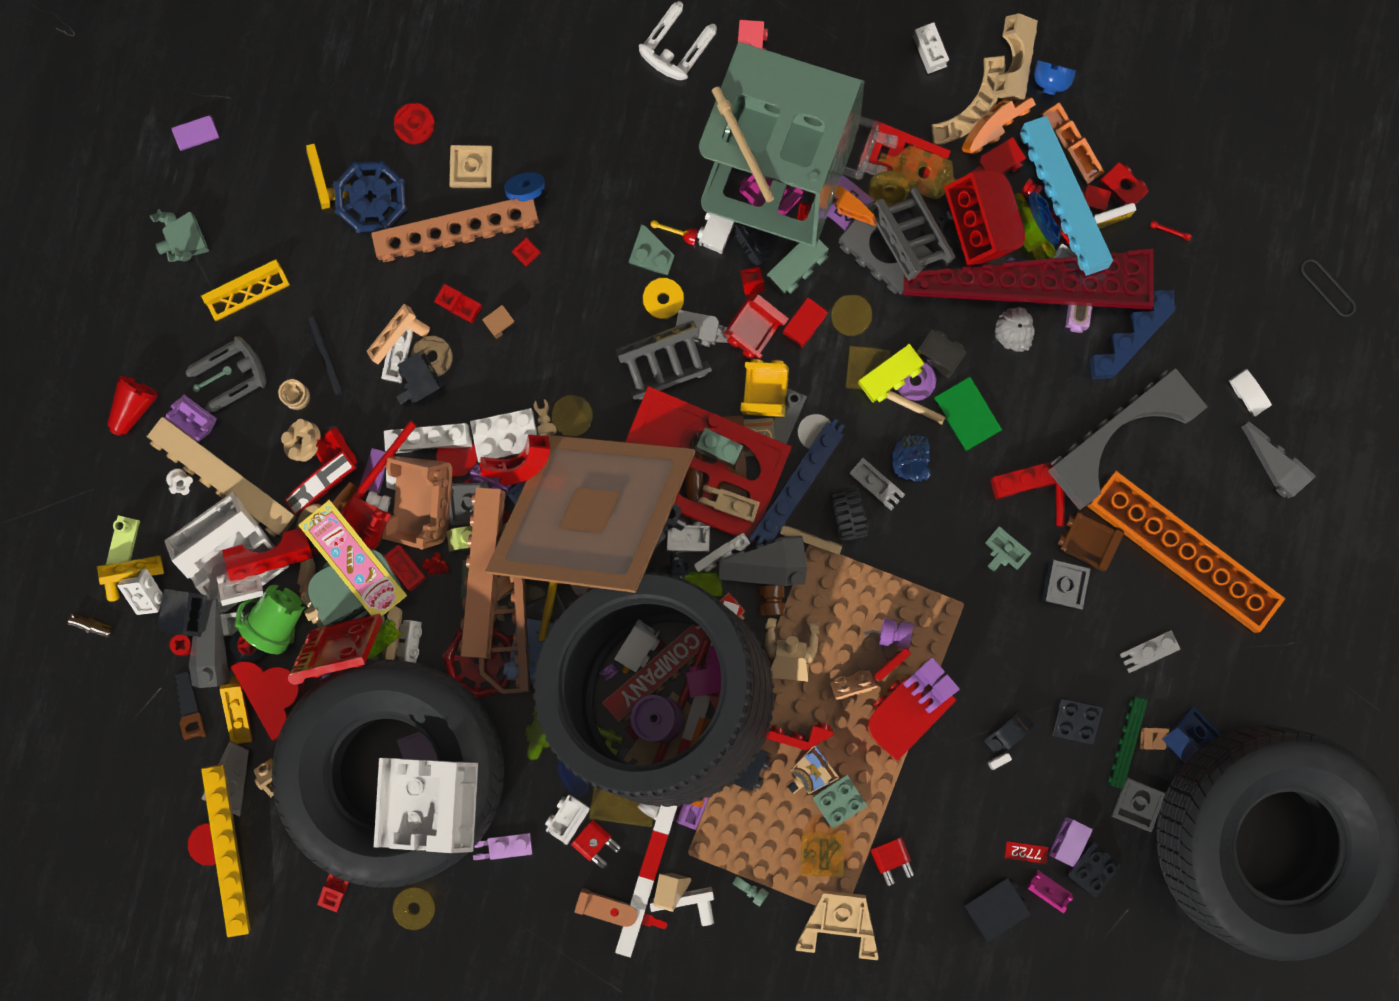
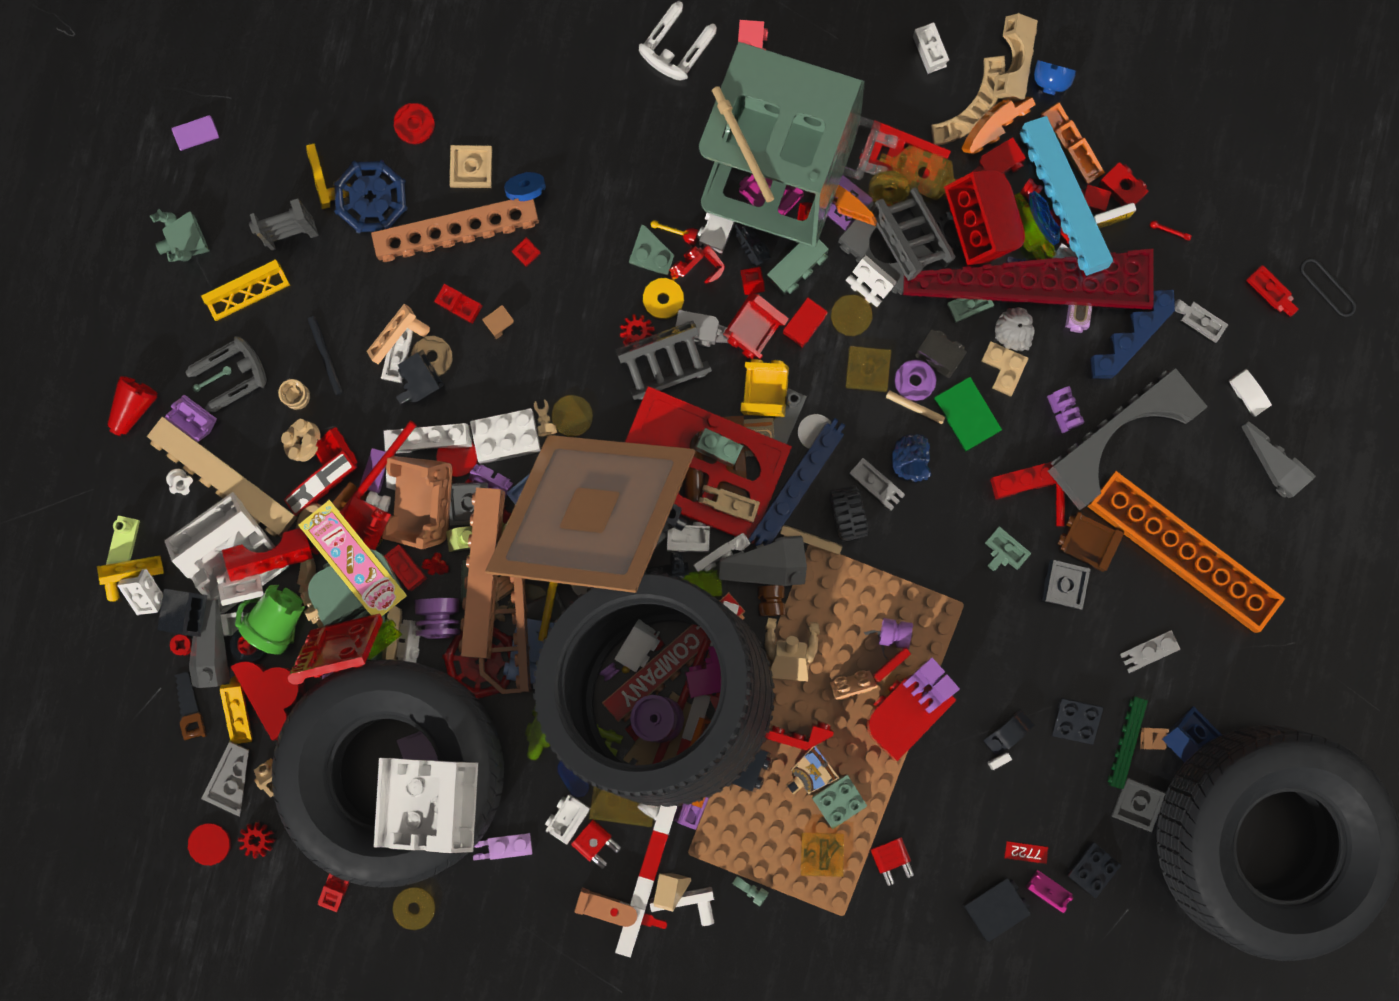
dark brown pin [68,612,113,638] -> none
yellow brick [201,763,251,937] -> none
red arch [479,434,550,485] -> none
tan wing [796,890,878,960] -> none
neon yellow brick [858,344,924,403] -> none
medium lavender hinge [1048,817,1093,867] -> none
none -> red gear [238,822,275,858]
none -> dark grey fence [249,199,319,251]
none -> medium lavender wheel [415,598,460,639]
none -> red gear [620,314,655,345]
none -> red piece [669,246,725,284]
none -> white plate [846,256,897,307]
none -> sand green plate [947,298,994,323]
none -> tan plate [982,342,1028,396]
none -> medium lavender legs [1047,386,1084,434]
none -> light grey plate [1174,299,1228,343]
none -> red hinge [1246,265,1299,317]

